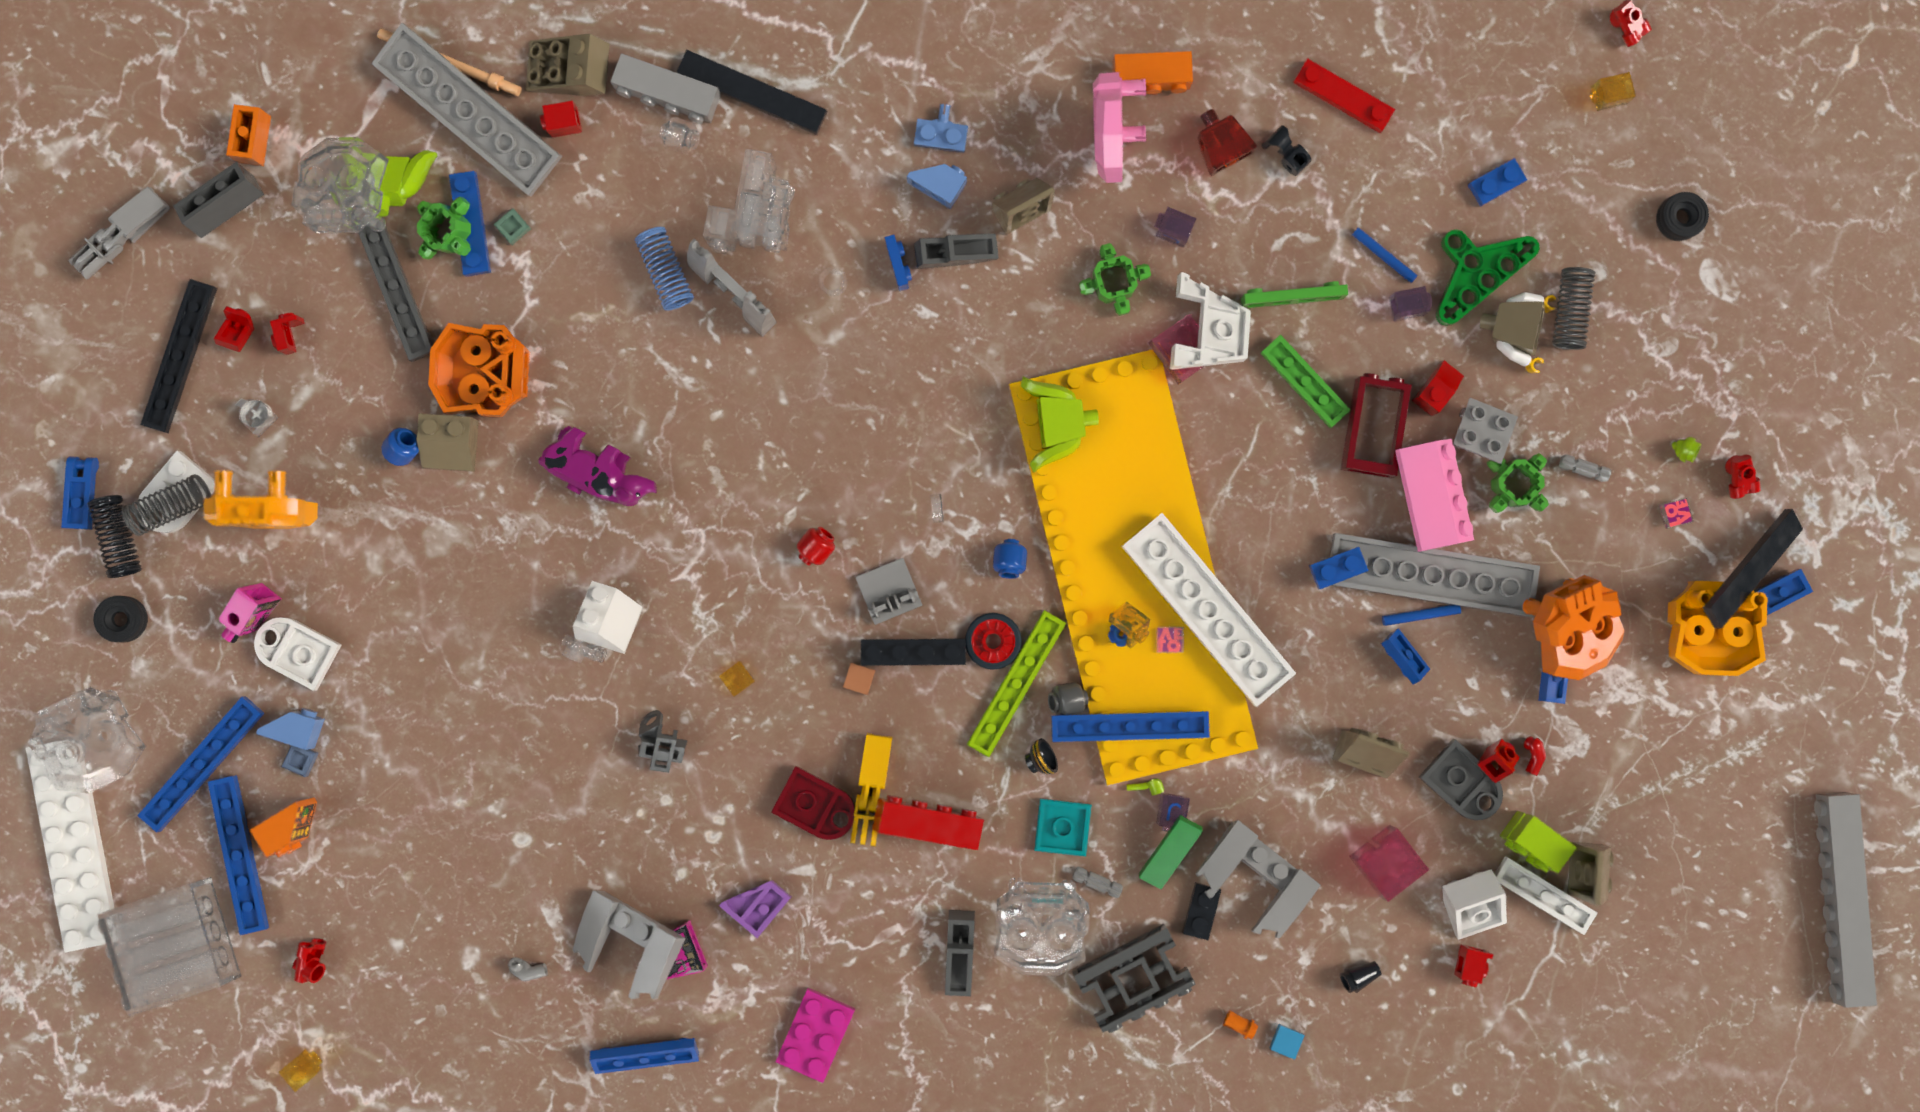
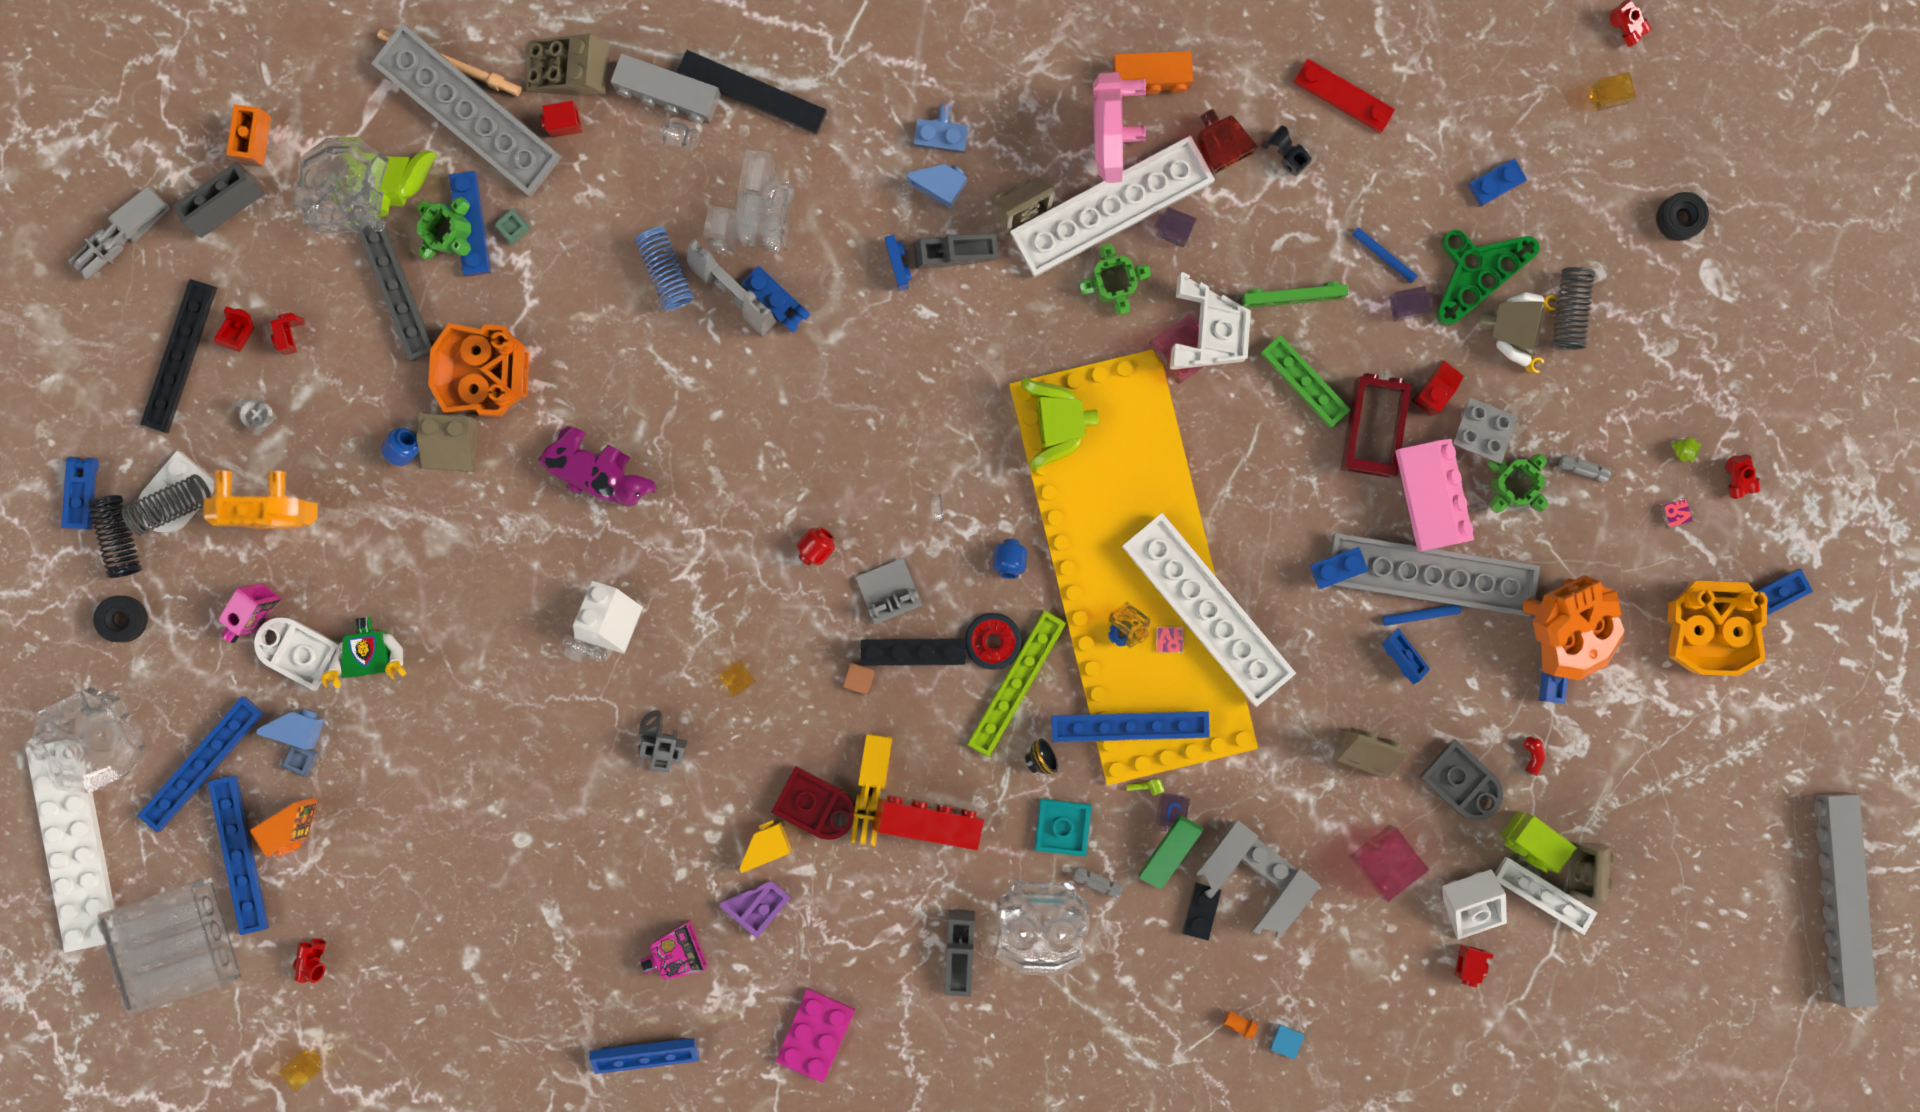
light grey arm [508,957,548,981] -> none
light grey wedge [573,890,686,999] -> none
dark grey head [1048,682,1088,715] -> none
dark grey fence [1072,924,1196,1033] -> none
black cone [1340,961,1382,993] -> none
red brick [1477,739,1520,783] -> none
black tile [1703,509,1803,628] -> none
none -> torso [321,617,406,688]
none -> yellow slope [739,820,792,873]
none -> blue plate [741,266,811,333]
none -> white plate [1010,135,1215,278]

